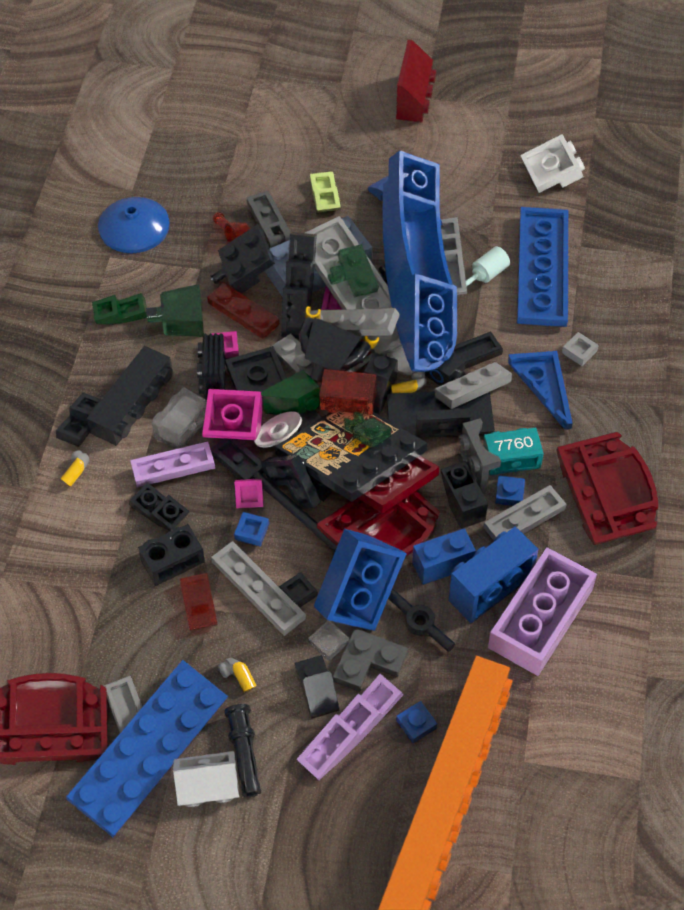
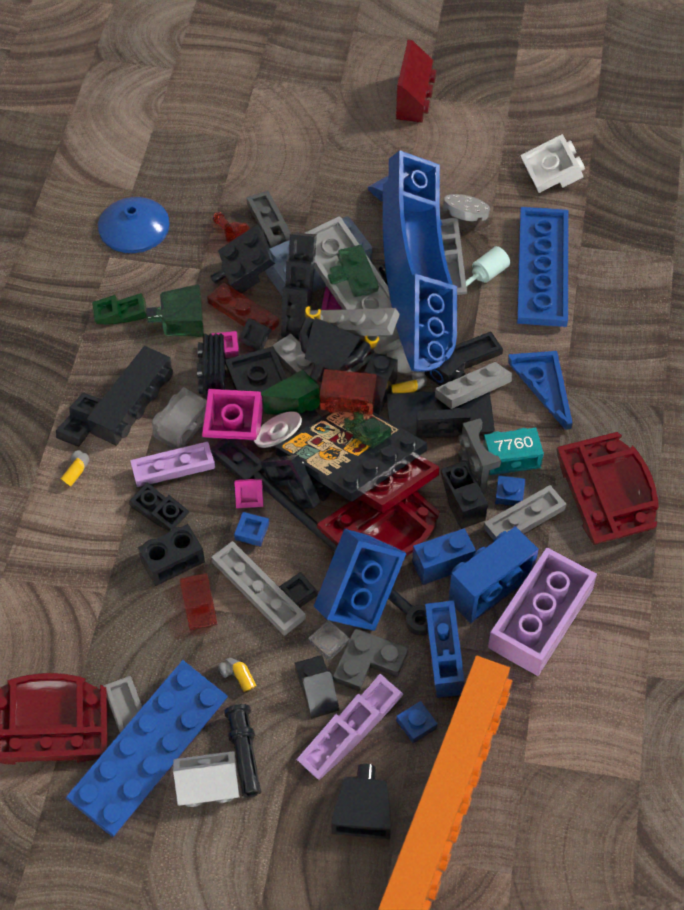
yellowish green slope [310,171,341,213] -> none
light grey plate [562,332,599,366] -> none
none -> black tile [238,318,272,351]
none -> black torso [332,764,391,840]
none -> blue slope [425,600,465,698]
none -> light grey tile [442,194,490,221]

